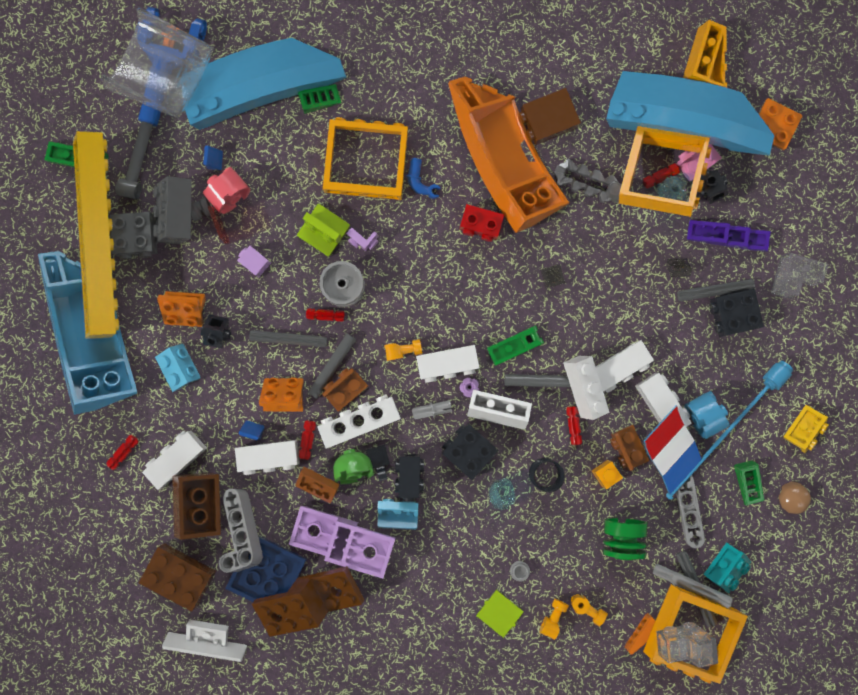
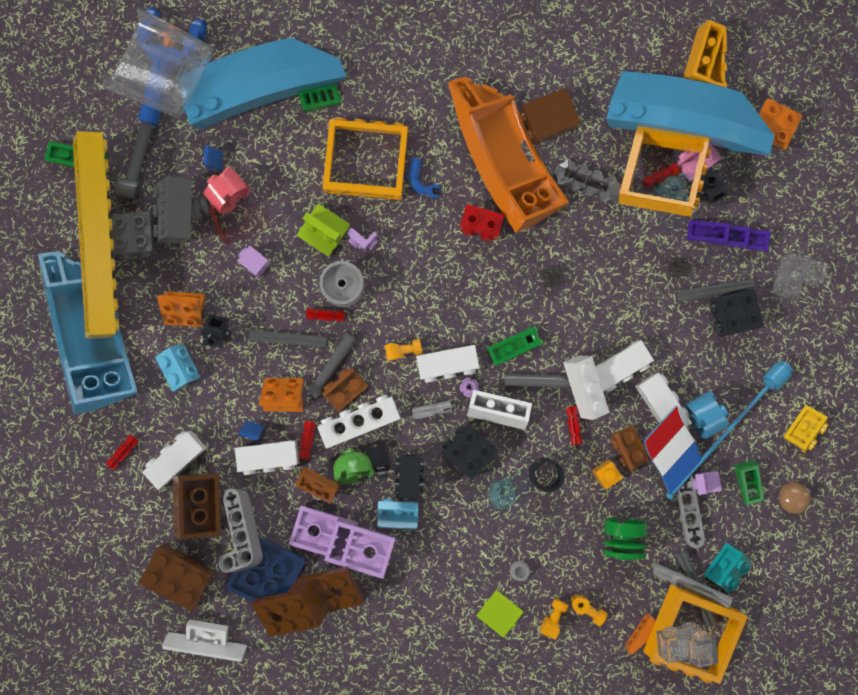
none -> lavender bracket [693,471,722,495]

